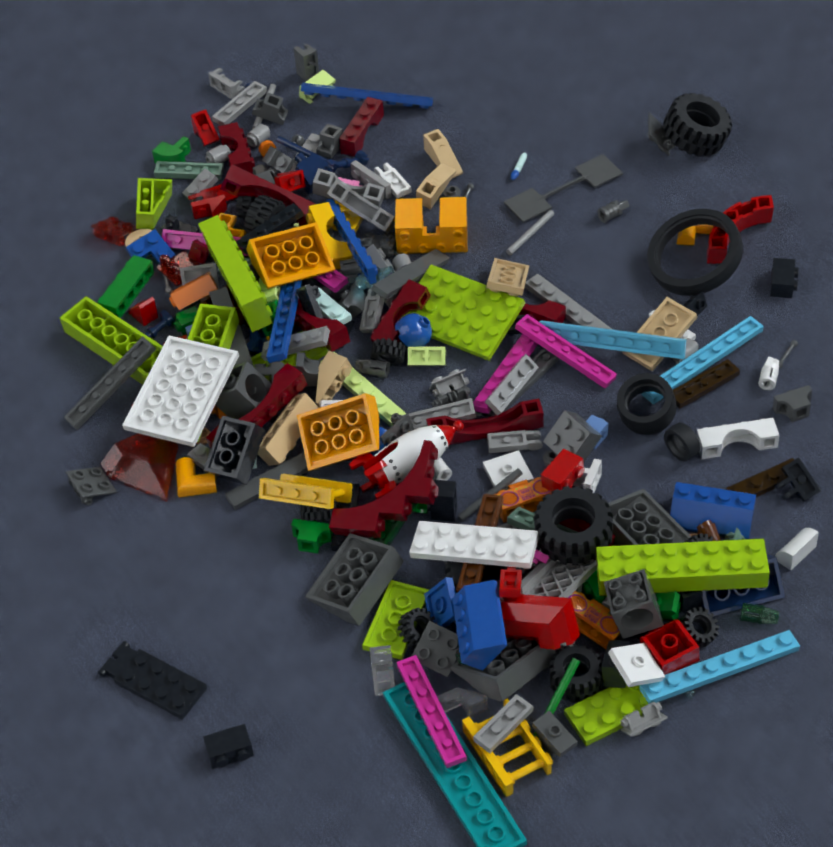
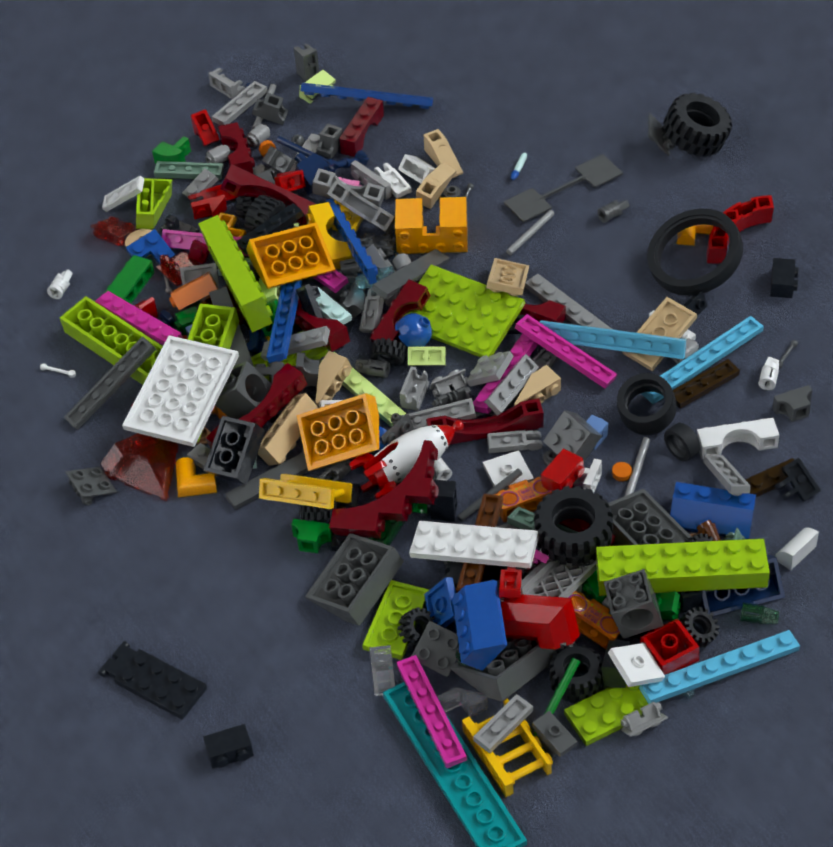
none -> white hinge [40,364,76,378]
none -> white hinge [47,269,73,299]
none -> dark pink plate [95,291,183,346]
none -> white tile [102,176,144,212]
none -> dark grey hinge [317,459,352,482]
none -> white brick [398,154,436,183]
none -> light grey hinge [400,366,430,411]
none -> light grey plate [466,351,514,387]
none -> tan slope [514,365,561,406]
none -> orange tile [612,462,632,482]
none -> light grey bar [624,437,650,496]
none -> light grey plate [703,455,750,496]

